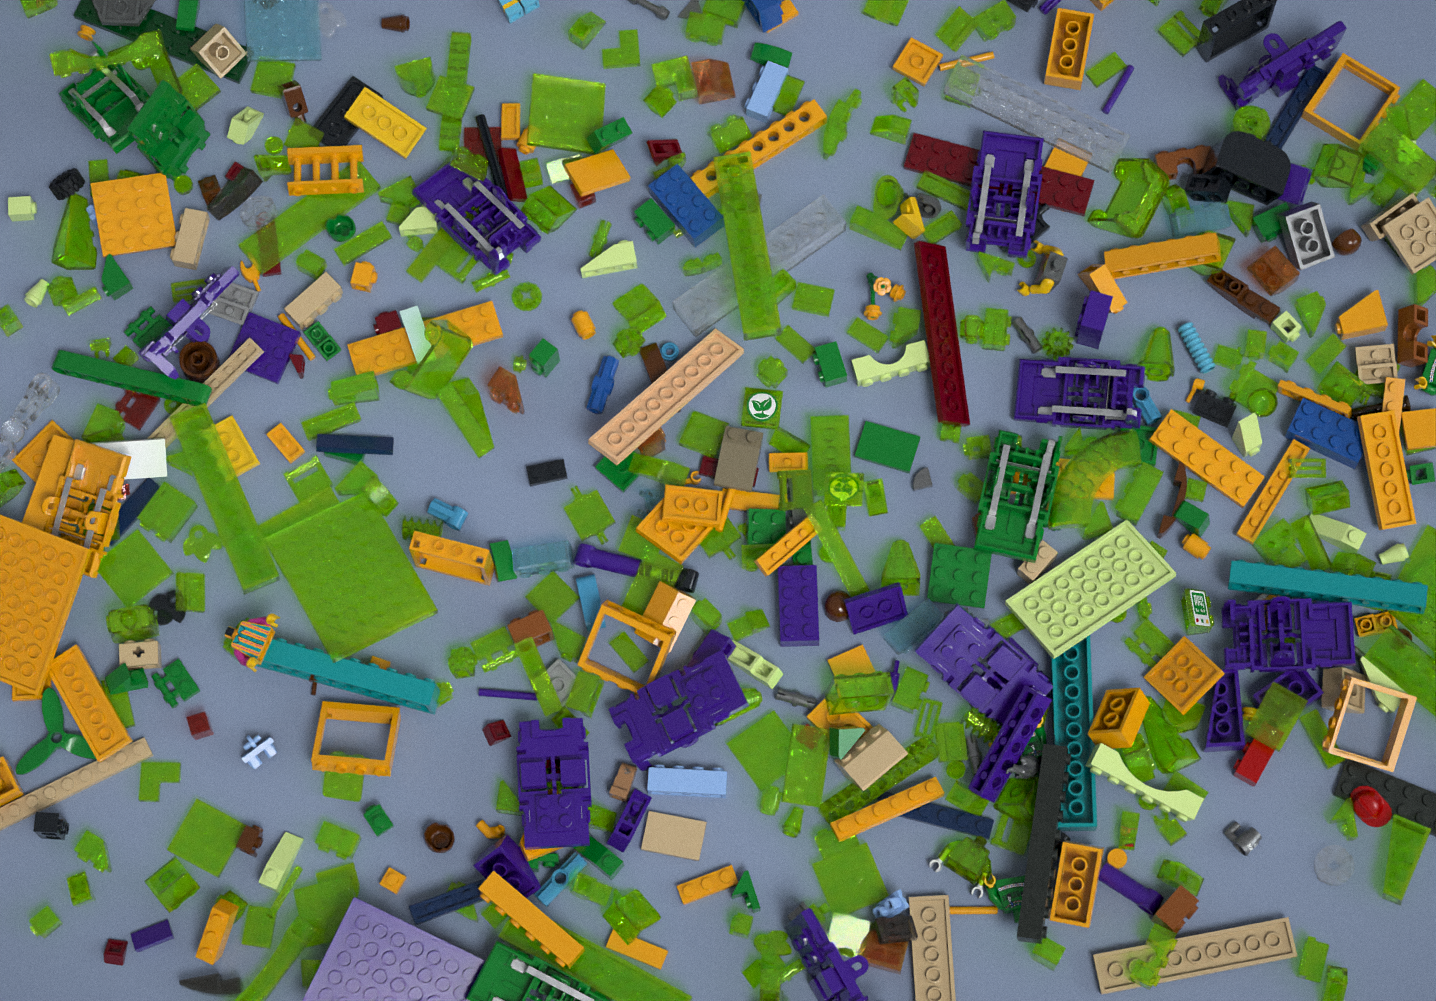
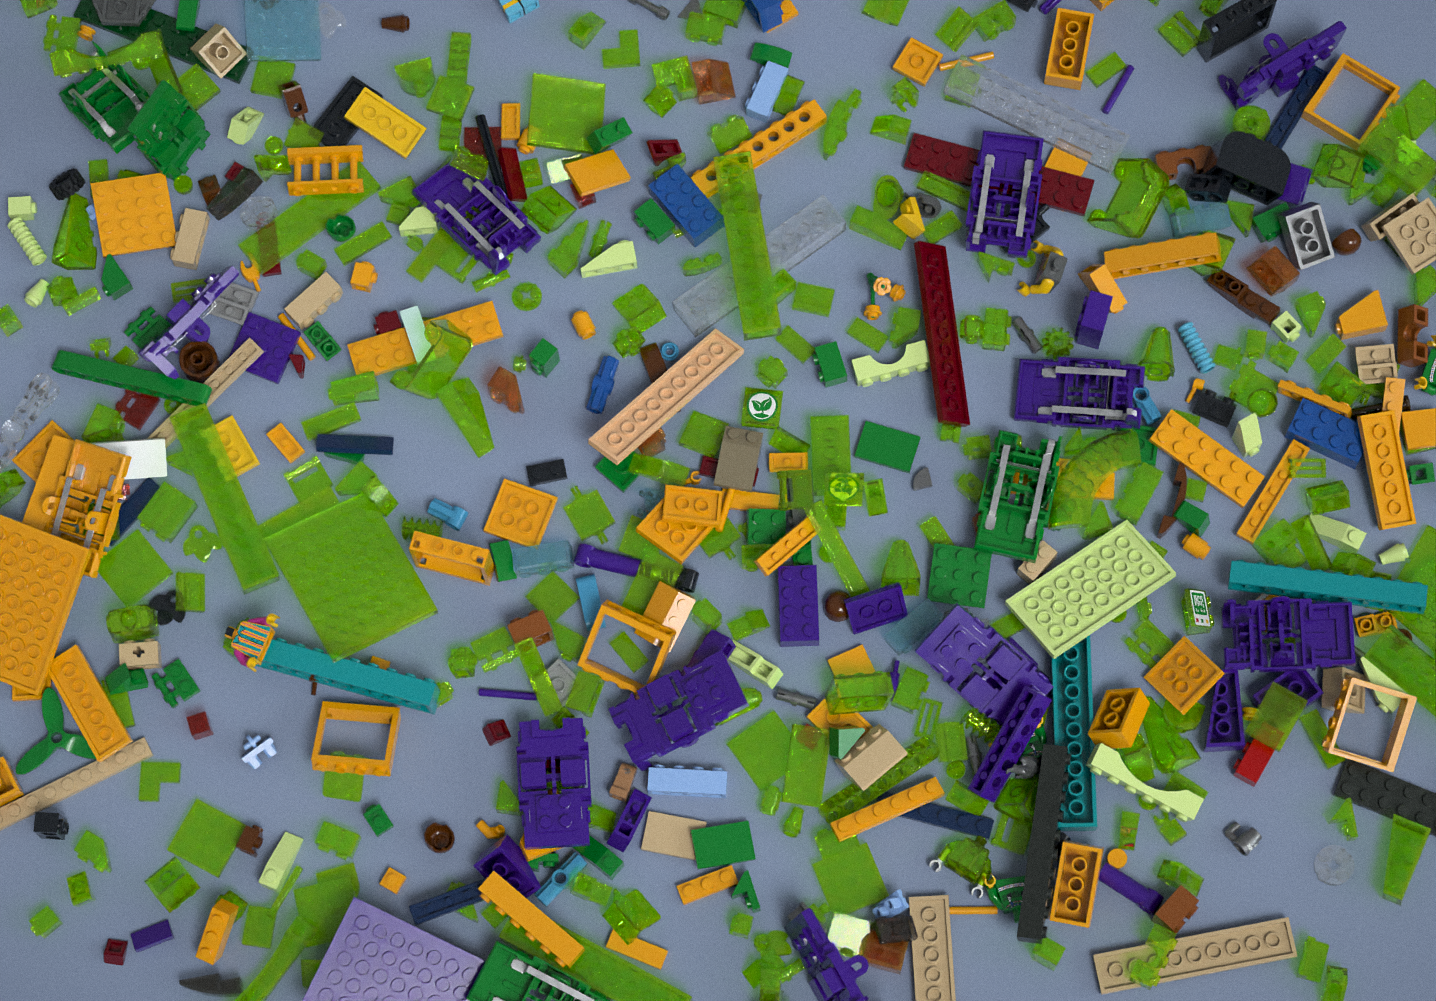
red piece [1349,786,1392,827] -> none
none -> yellowish green piece [7,217,47,266]
none -> clear neon green plate [43,15,82,55]
none -> light orange plate [483,478,558,551]
none -> clear neon green slope [547,219,589,279]
none -> green tile [690,821,756,870]

